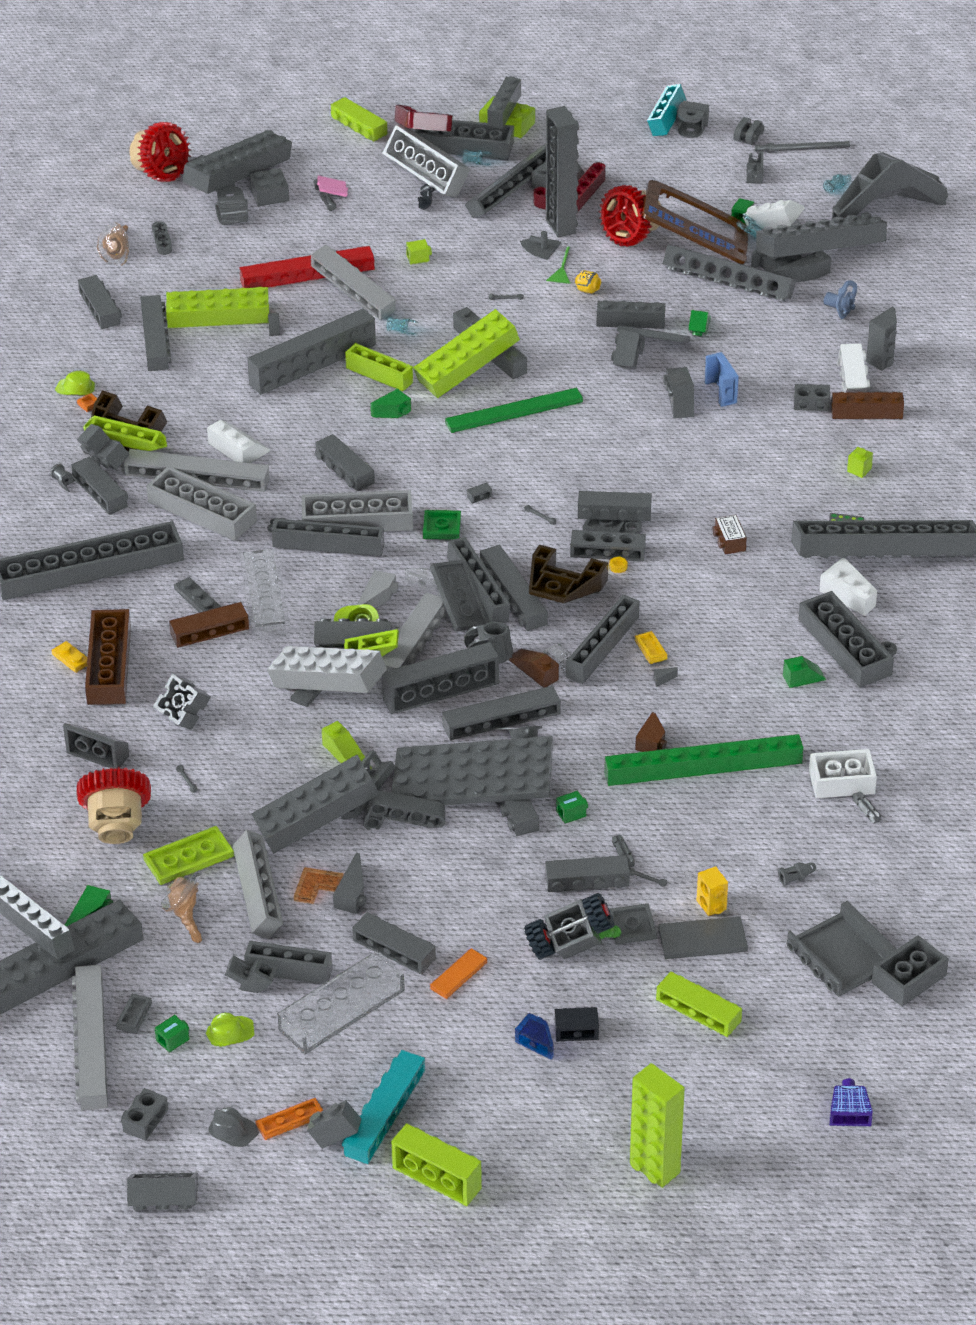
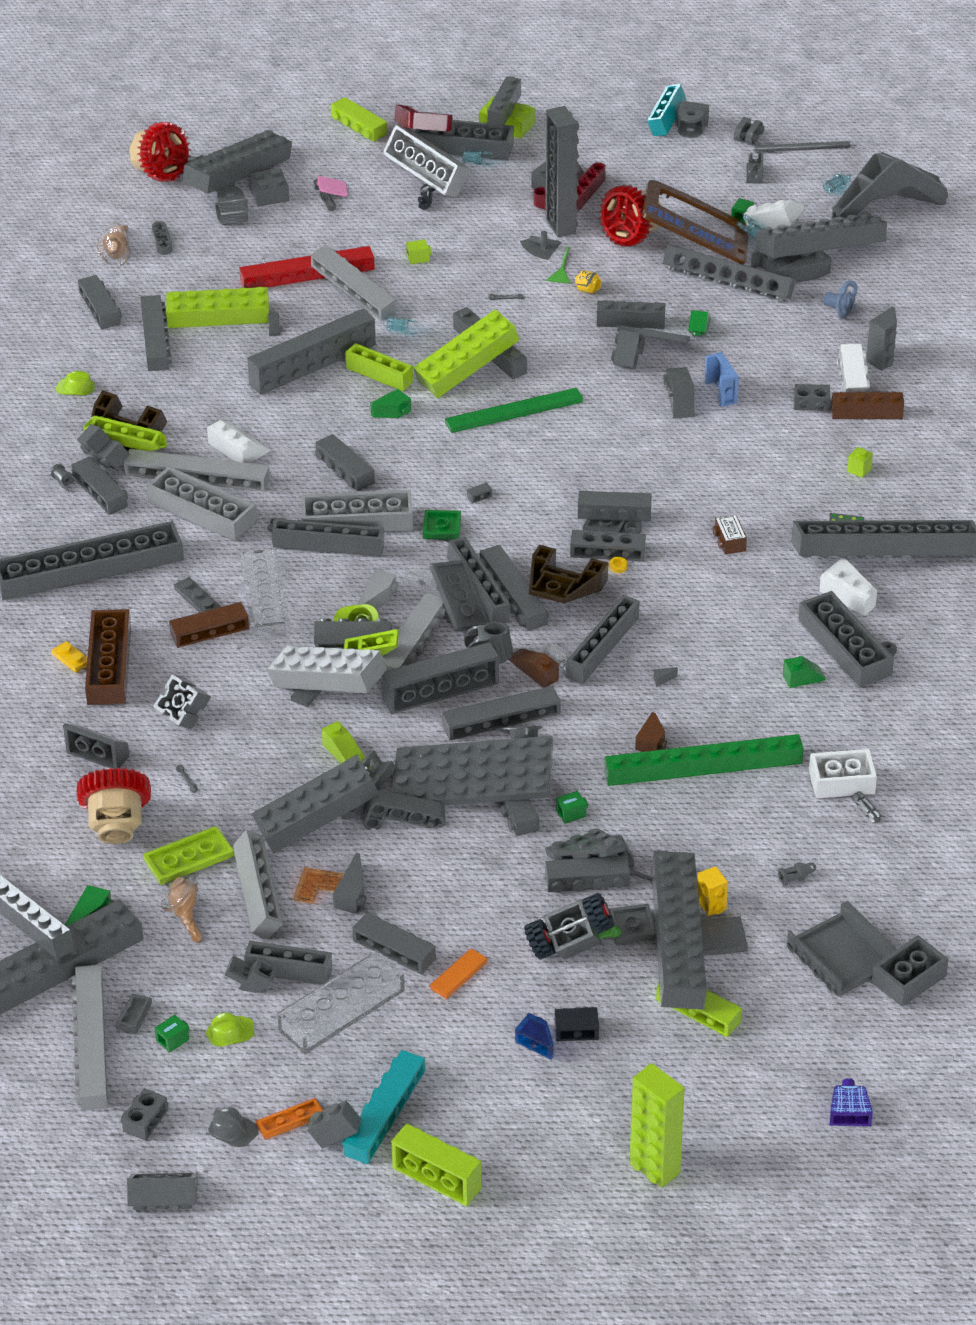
orange tile [77,393,97,412] -> none
dark grey brick [465,144,546,218] -> none
dark grey hinge [524,505,556,525] -> none
yellow plate [634,631,668,664] -> none
none -> dark grey plate [545,828,626,860]
none -> dark grey brick [651,851,707,1009]

